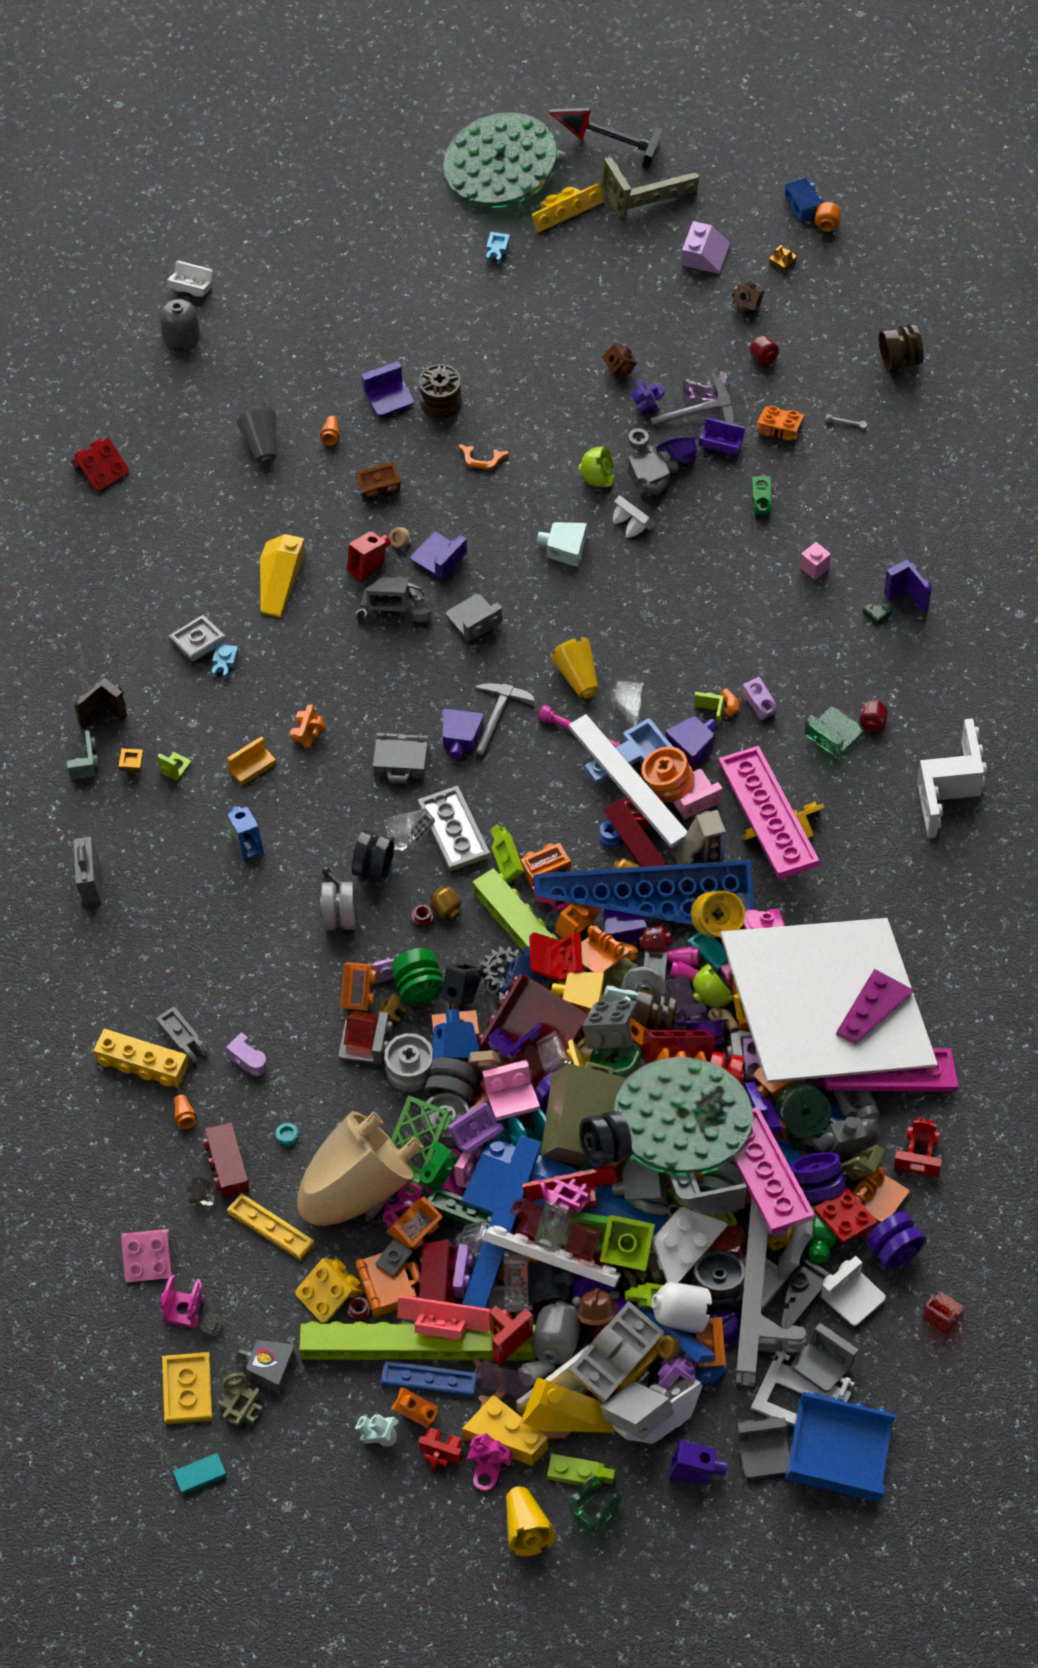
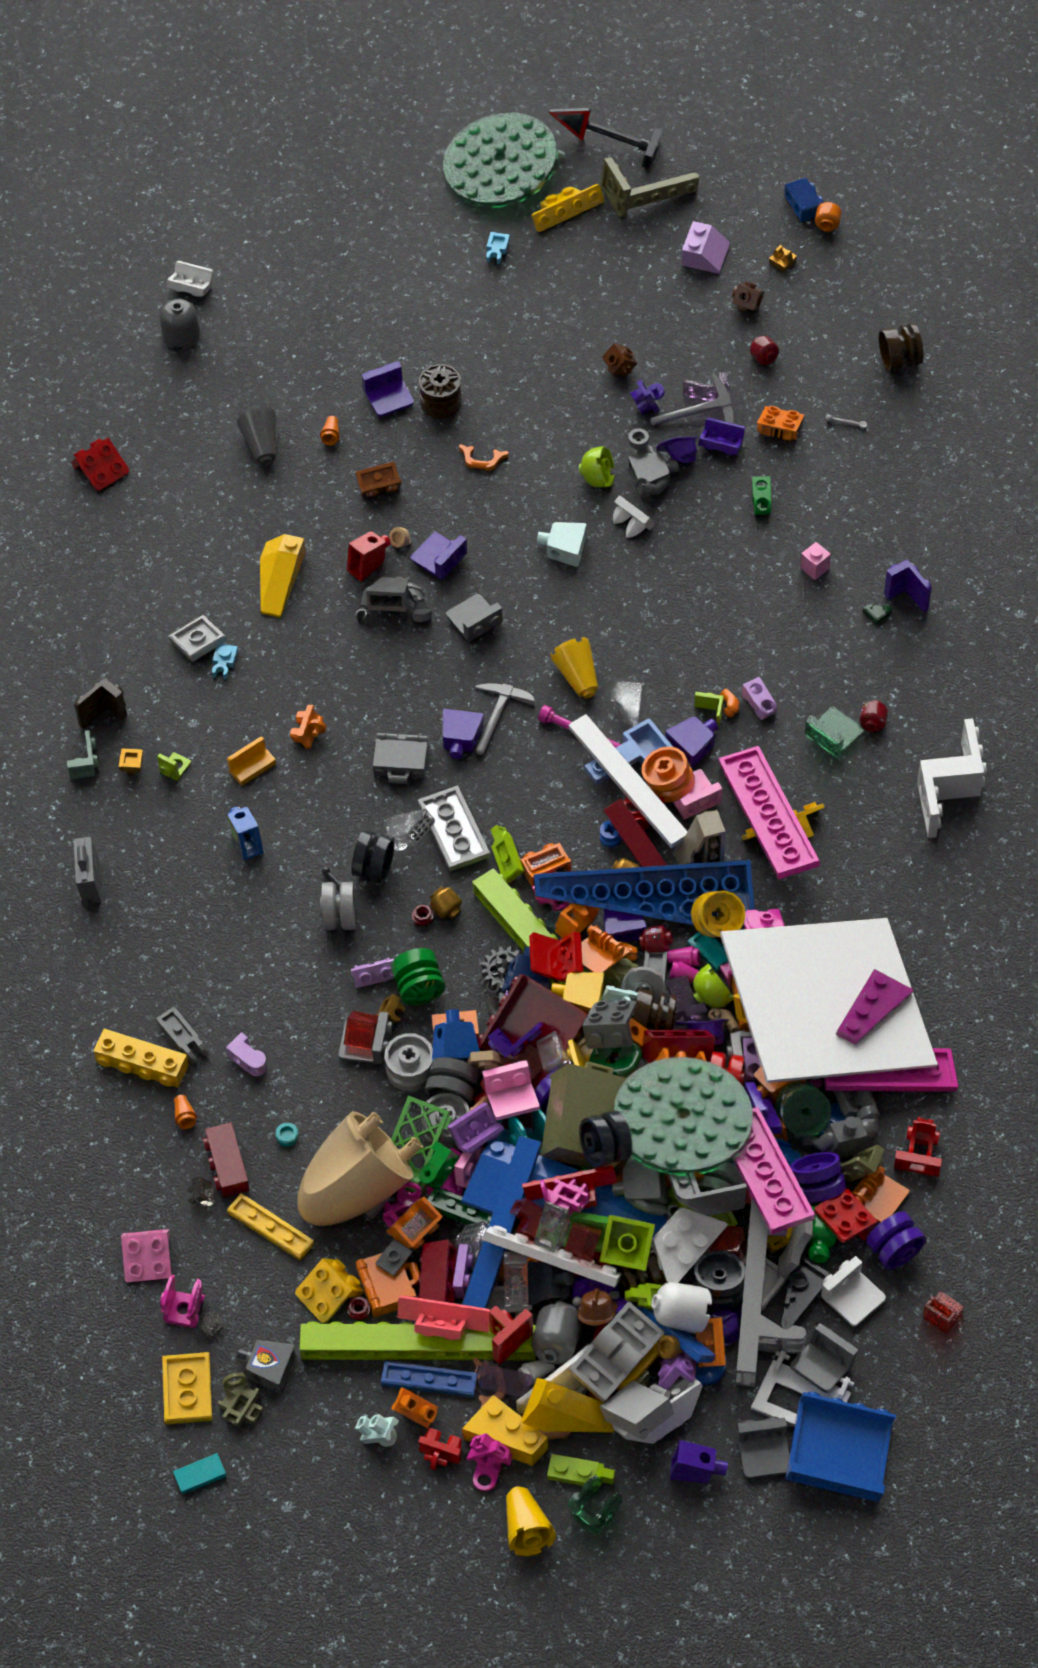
orange window [340,962,376,1011] -> none
black torso [441,963,484,1012] -> none
clear smoke tile [695,1085,727,1115] -> none

